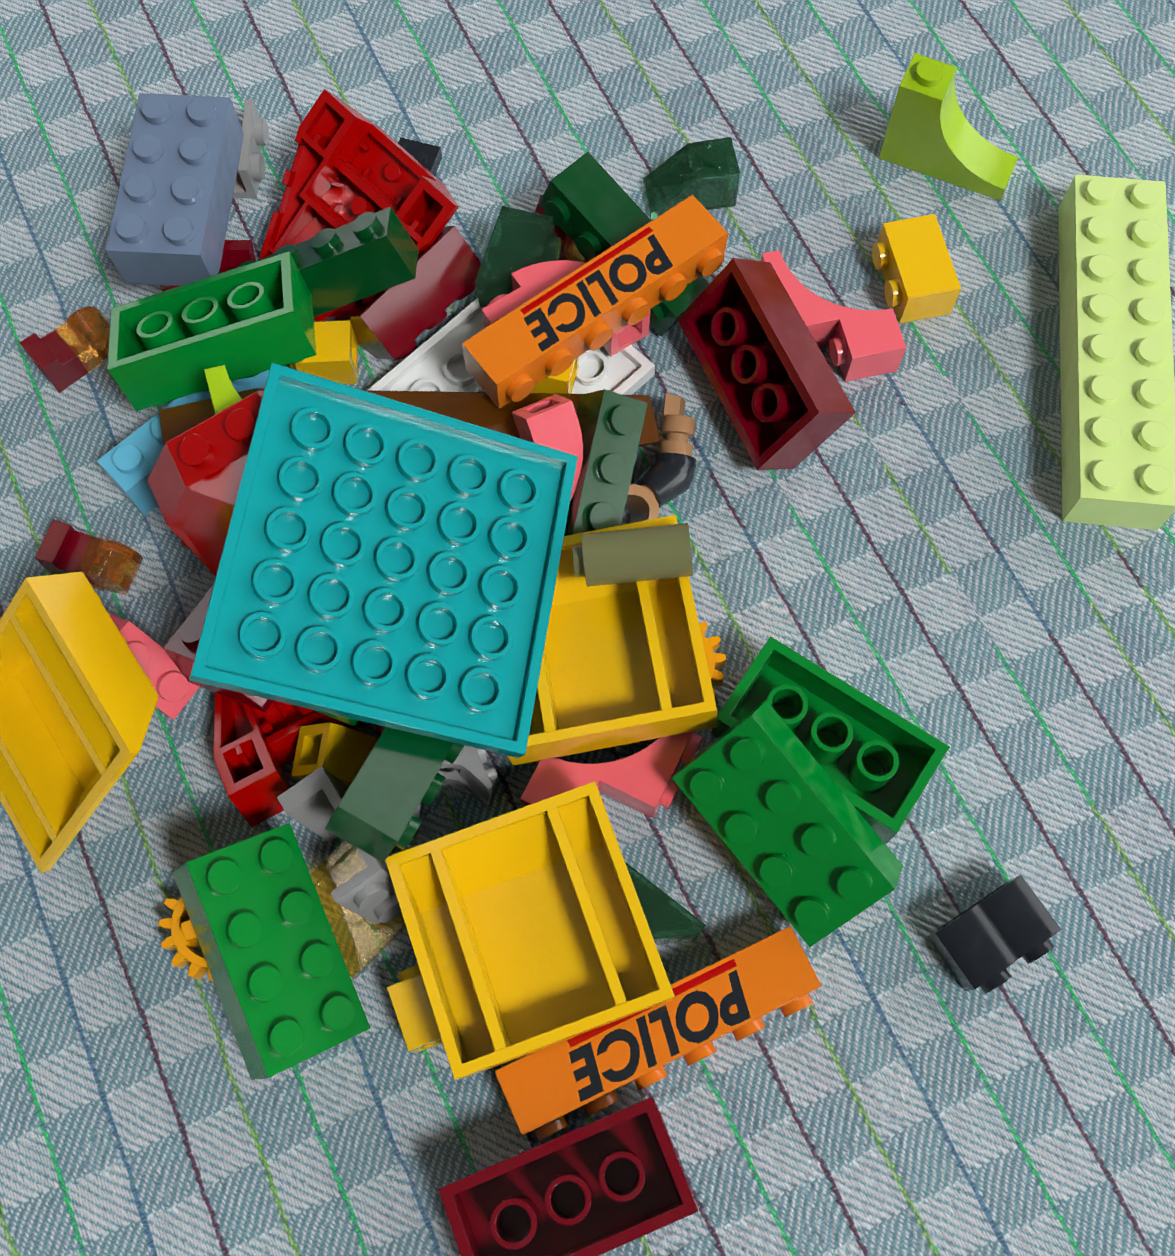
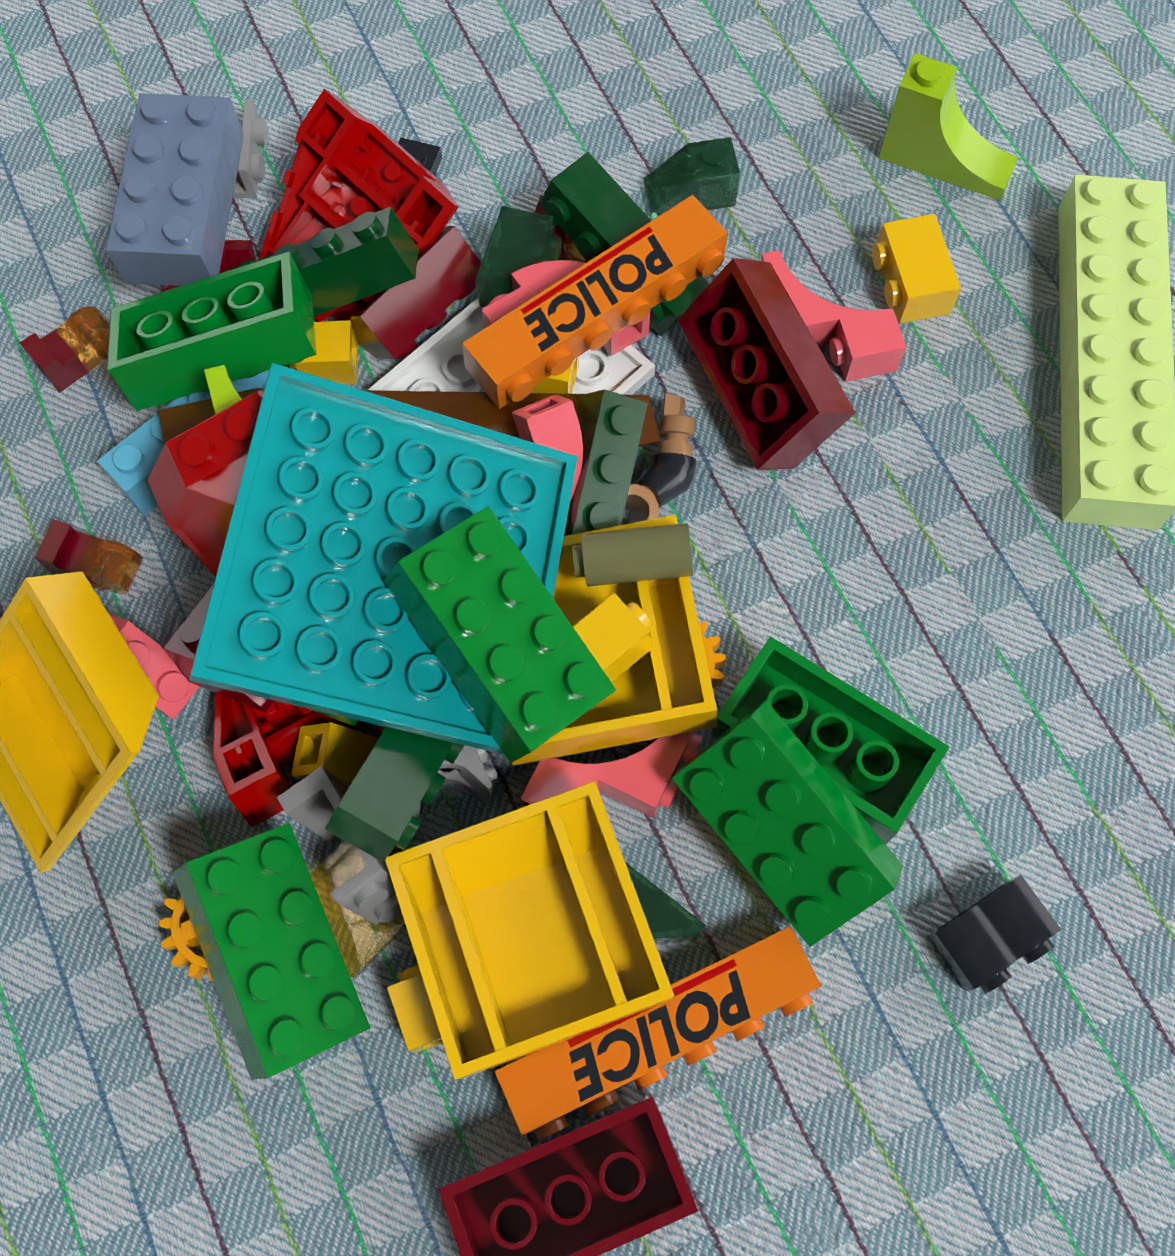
none -> green brick [384,506,617,763]
none -> yellow brick [573,593,652,682]

